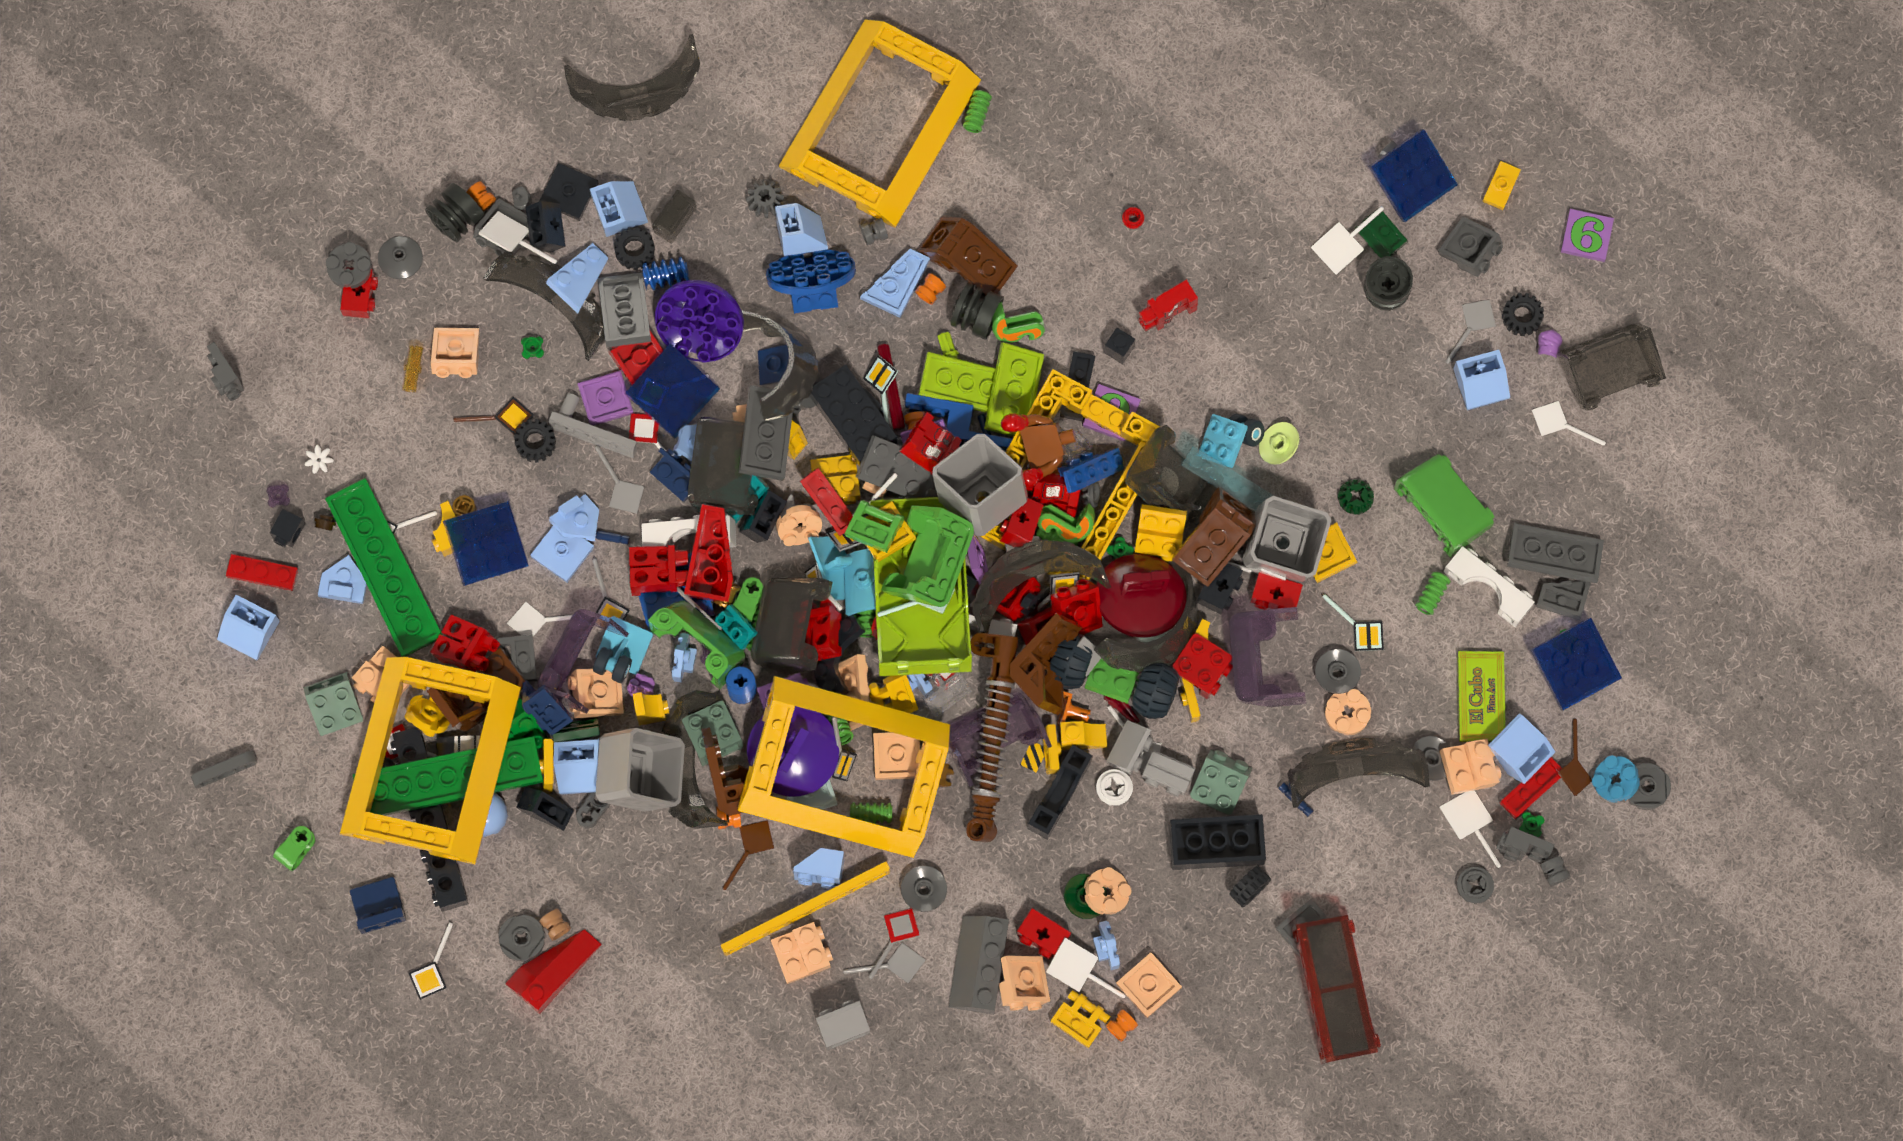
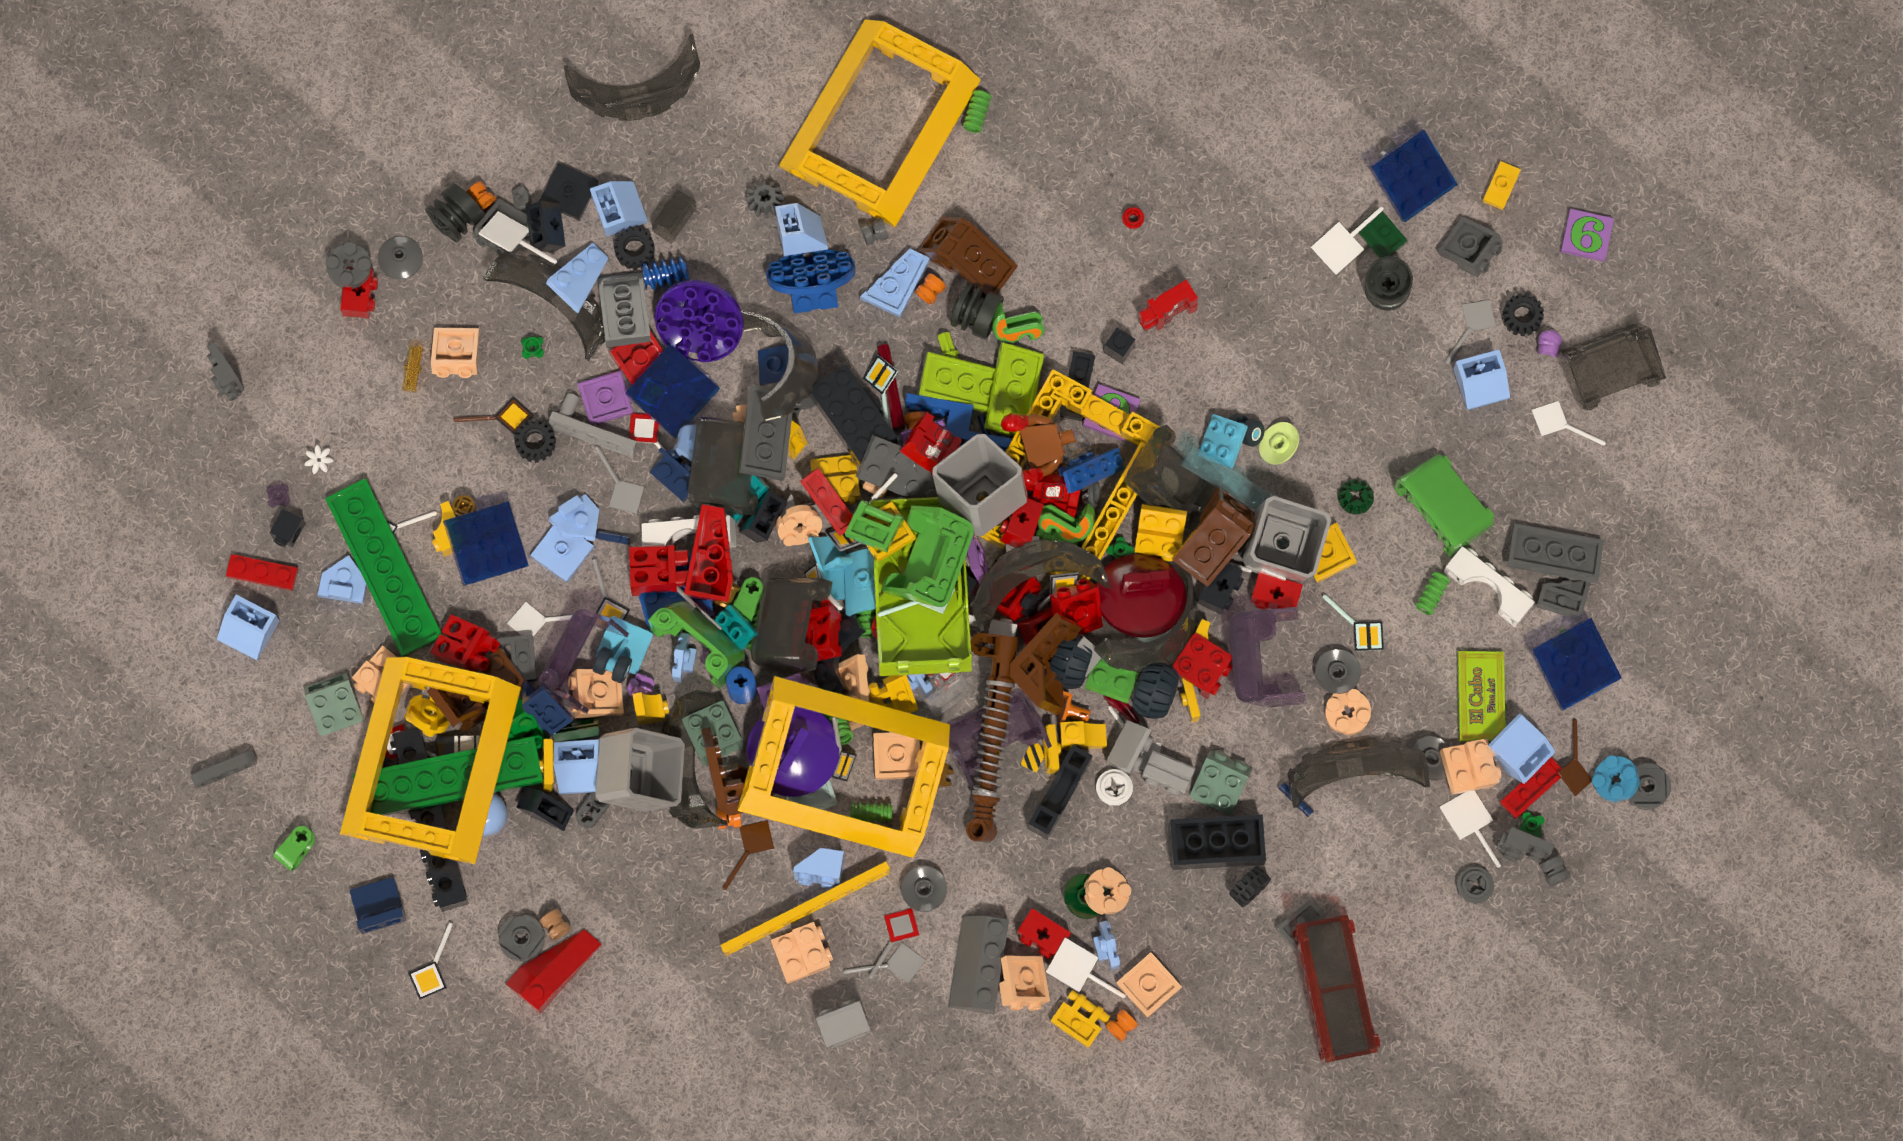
dark brown plate [314,514,336,531] -> none

